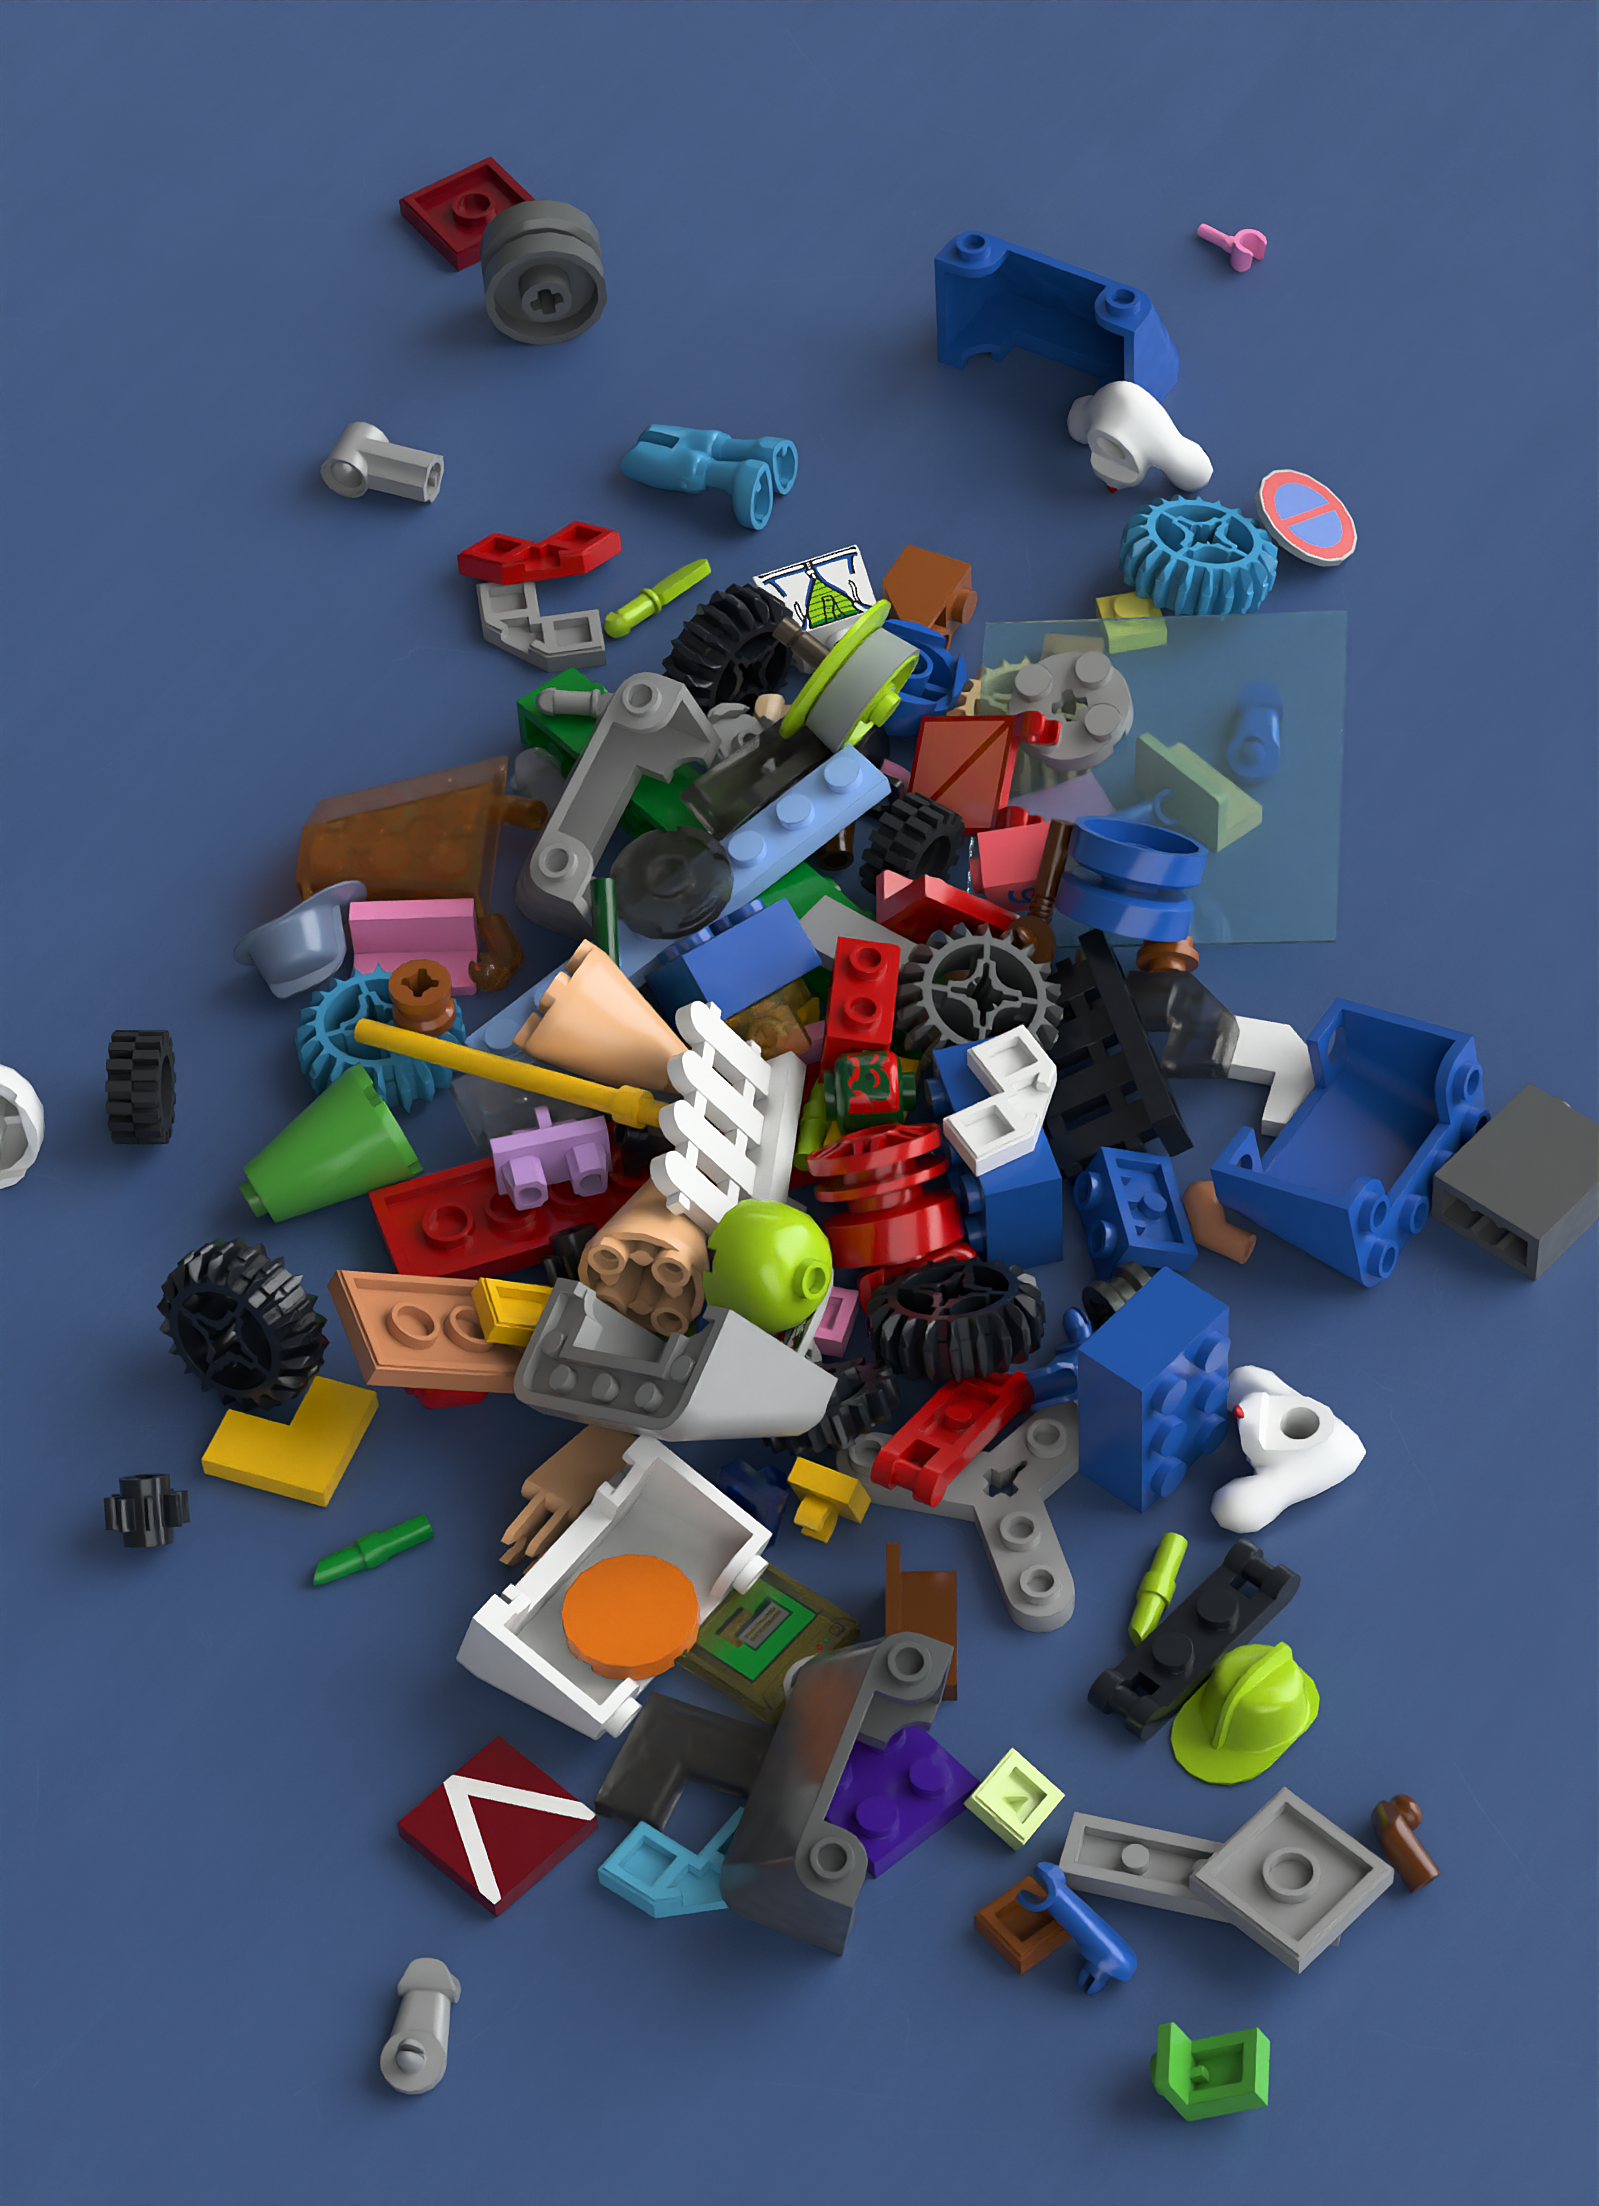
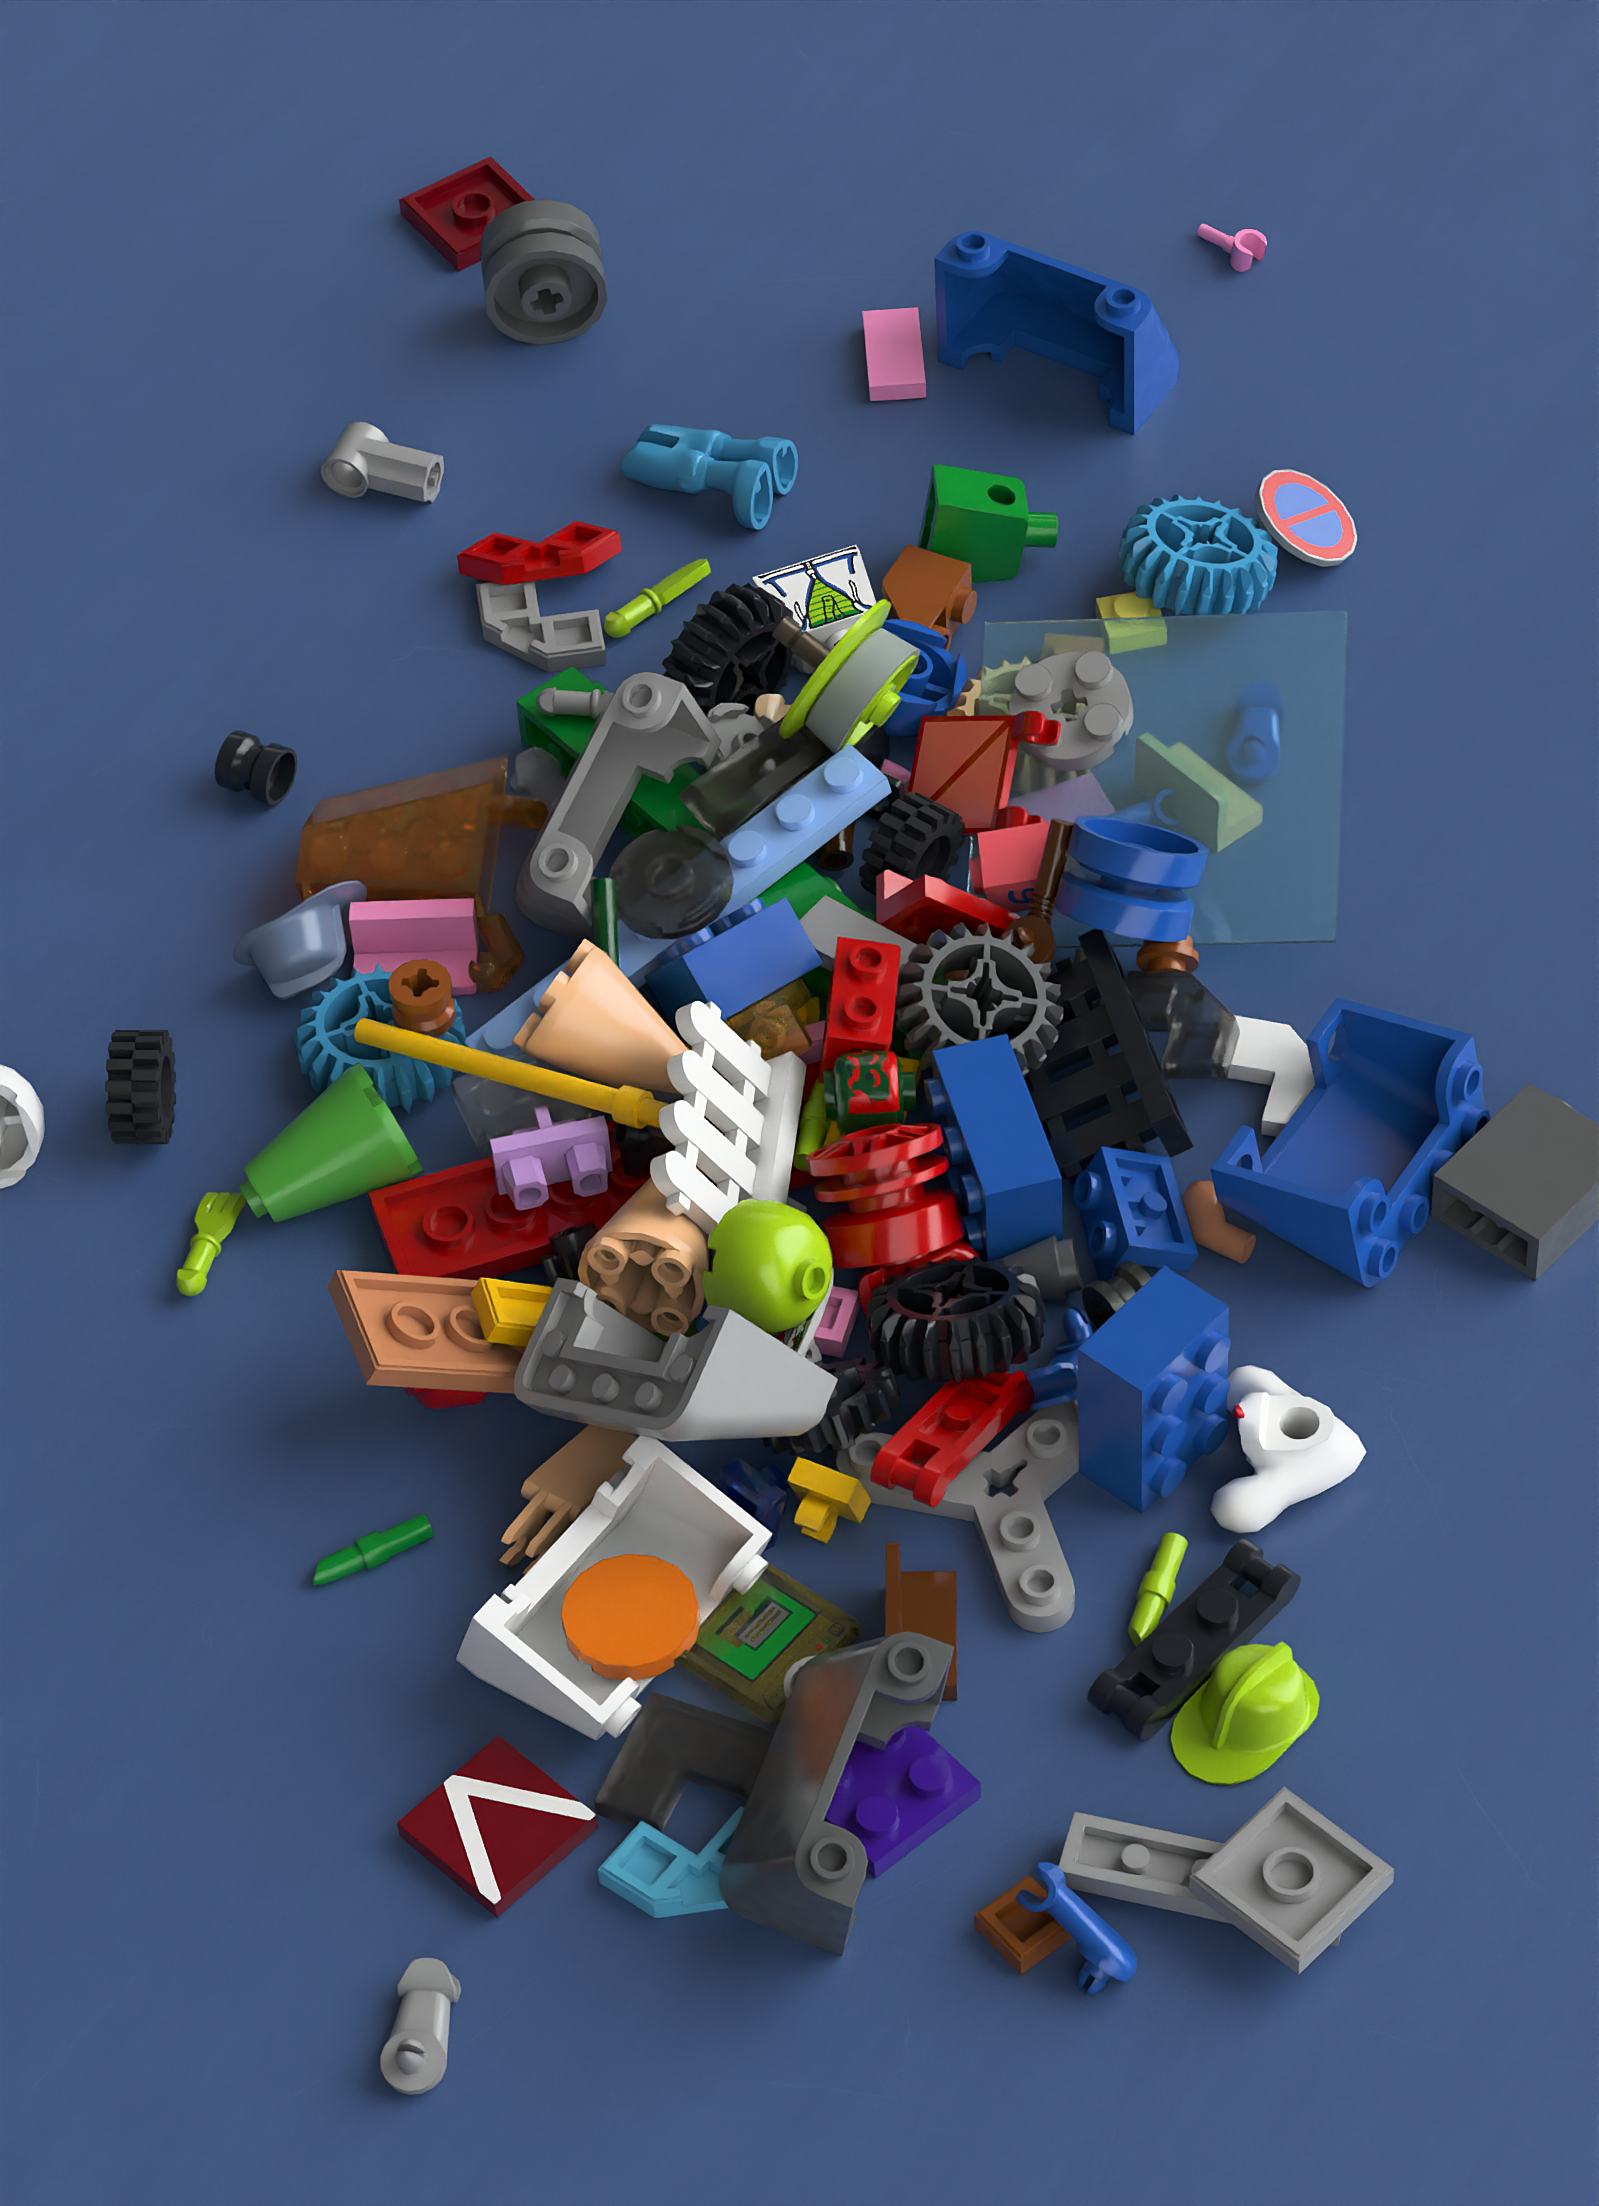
black gear [103,1473,190,1548] -> none
black gear [156,1237,330,1412] -> none
yellow tile [201,1376,379,1508] -> none
white tile [943,1025,1057,1177] -> none
yellowish green tile [963,1748,1065,1851] -> none
white head [1067,381,1213,493] -> none
bright green bracket [1150,2022,1270,2122] -> none
reddish brown arm [1371,1794,1441,1894] -> none
none -> lime piece [175,1192,246,1297]
none -> black wheel [214,730,298,805]
none -> bright pink tile [862,307,926,401]
none -> green torso [918,464,1058,583]
none -> dark grey cone [1000,1235,1083,1300]

